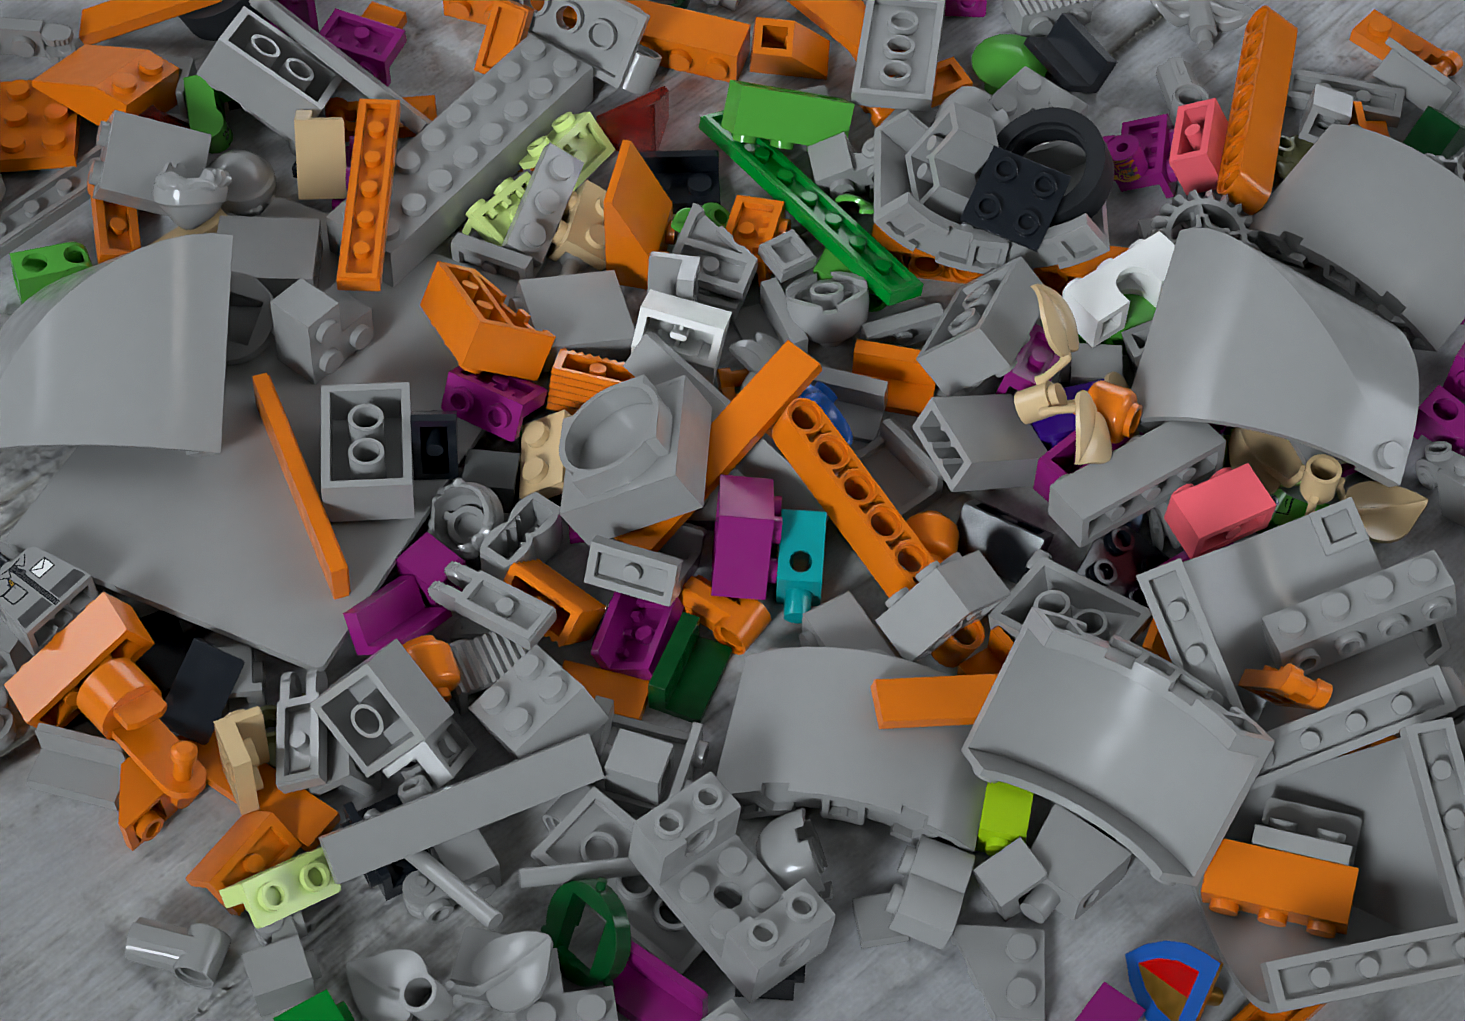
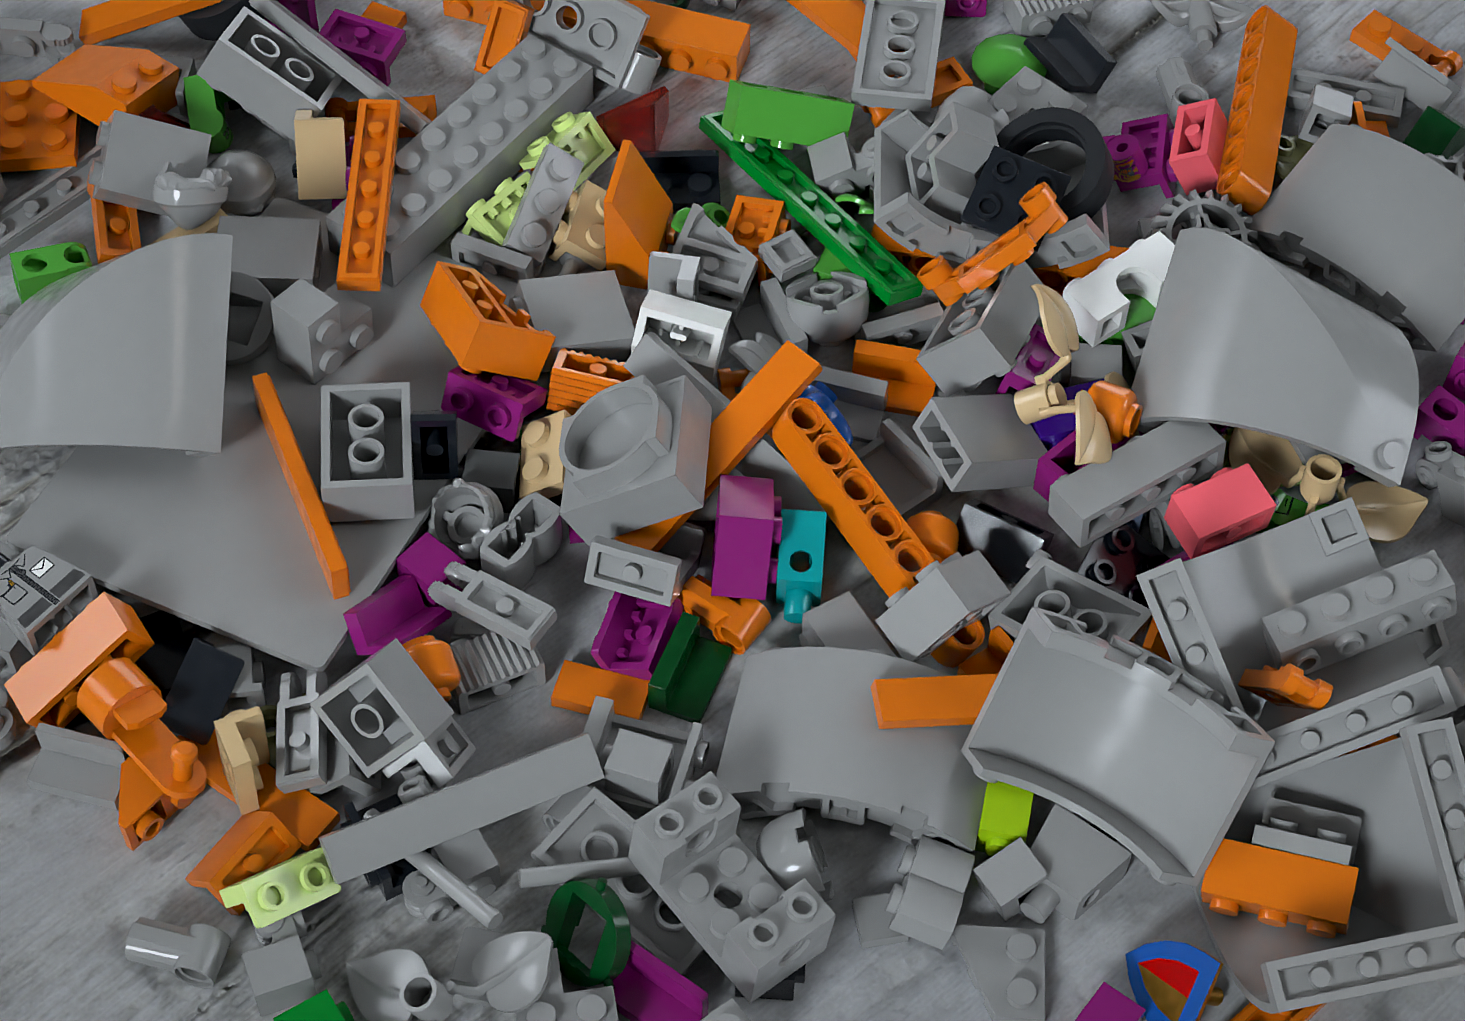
light grey brick [468,644,610,760] -> none
orange brick [503,558,606,647] -> none
orange slope [749,17,830,80] -> none
none -> orange plate [916,182,1068,306]

